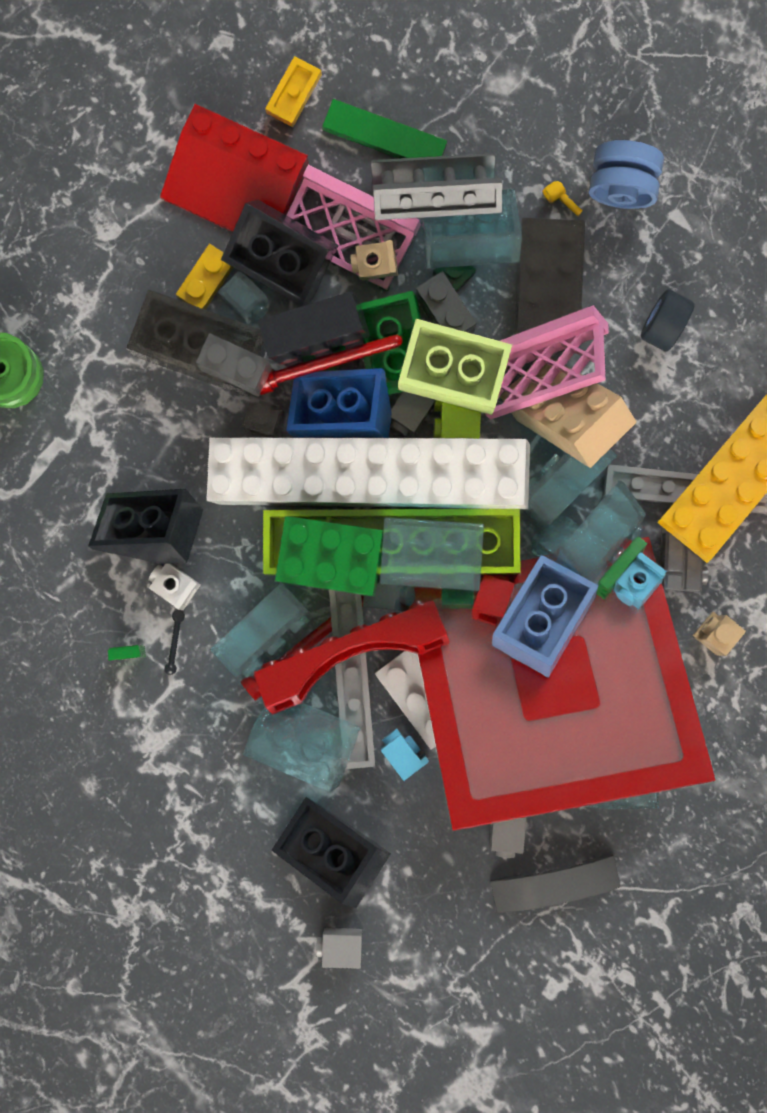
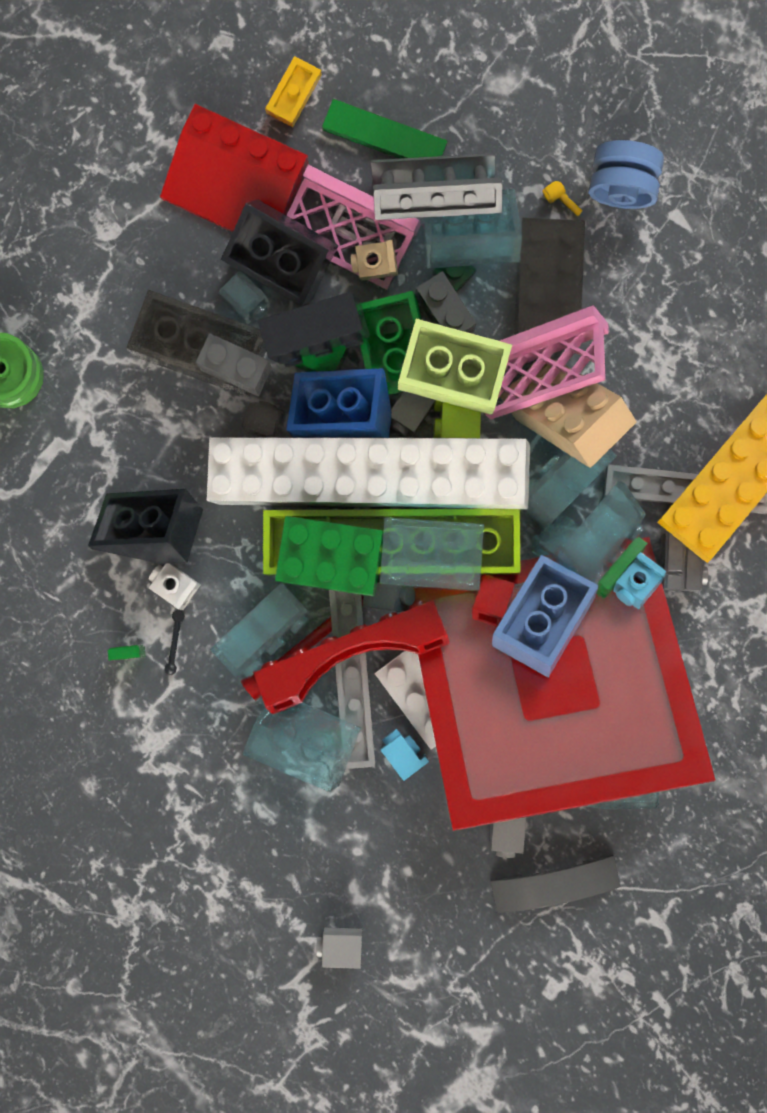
yellow plate [175,243,234,314] -> none
red piece [260,335,402,395] -> none
black slope [271,797,391,908] -> none
dark green plate [442,574,474,609] -> none
black wheel [640,289,695,352] -> none
tan brick [692,612,746,656] -> none

